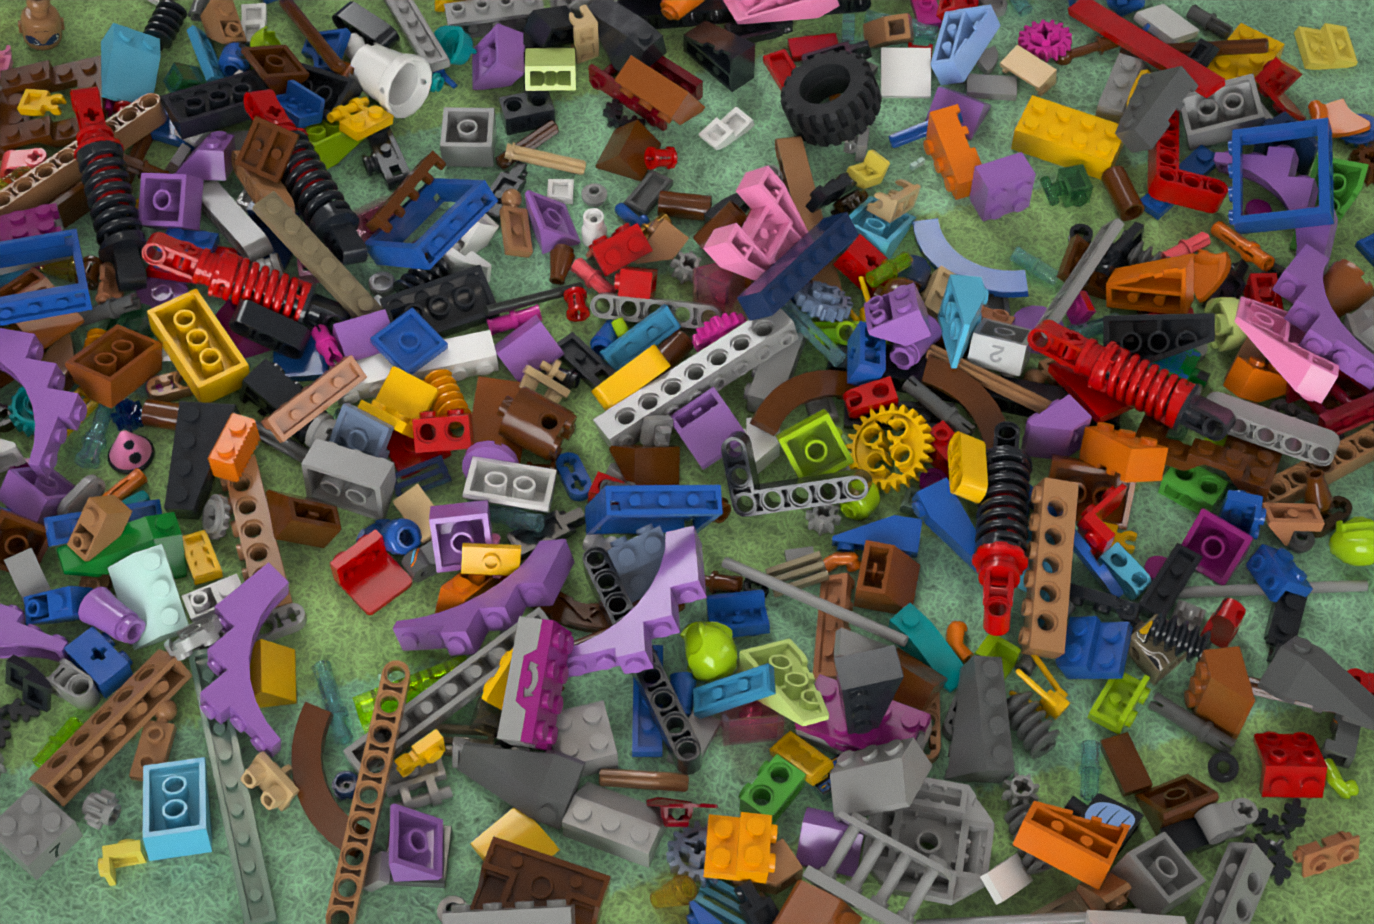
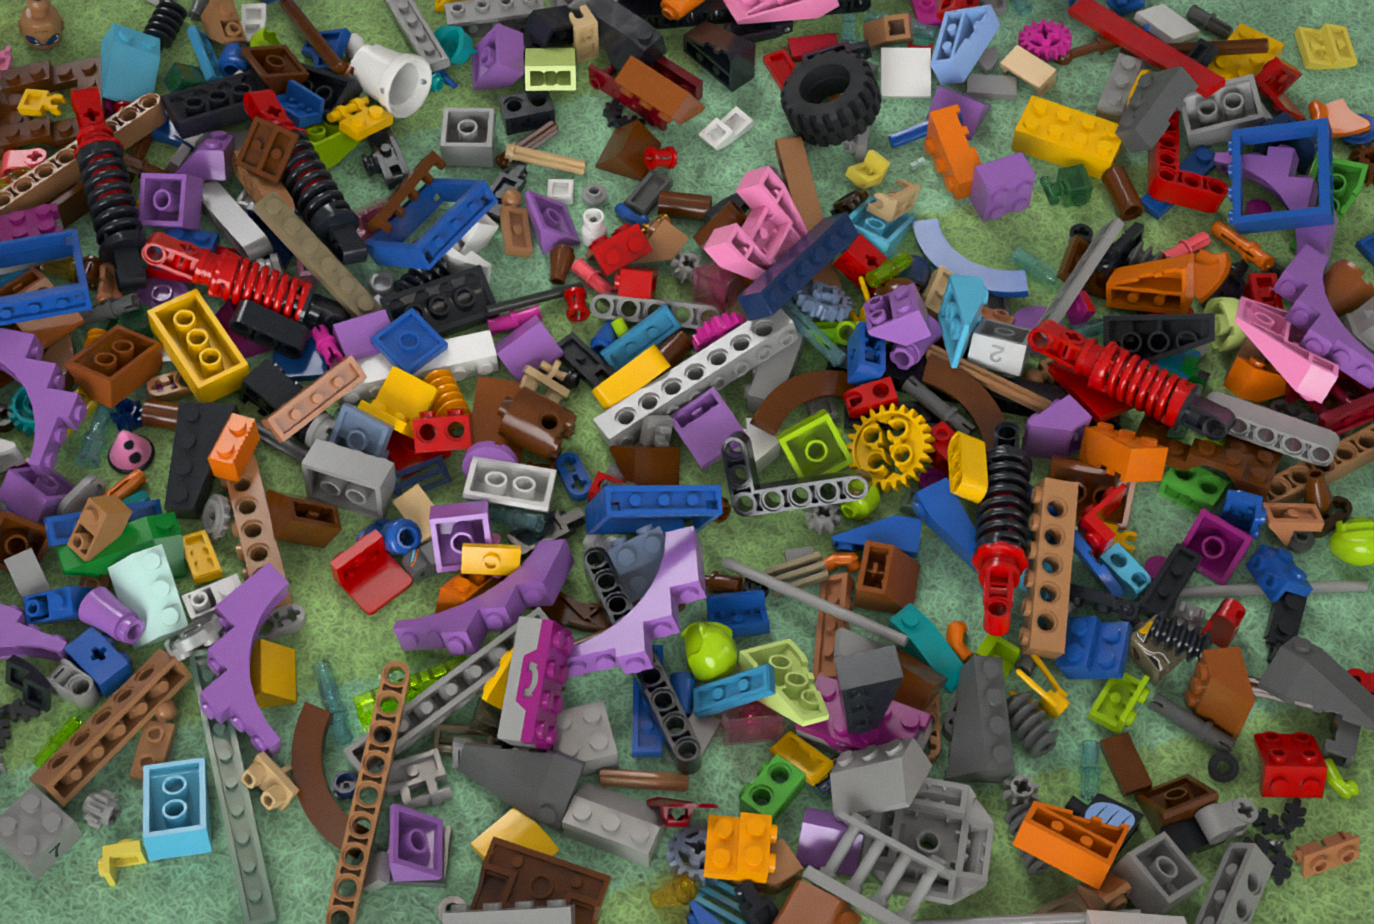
beam [332,1,400,49] -> none
yellow plate [394,729,446,778] -> none
black hinge [805,172,857,213] -> none
white slope [980,853,1033,905] -> none

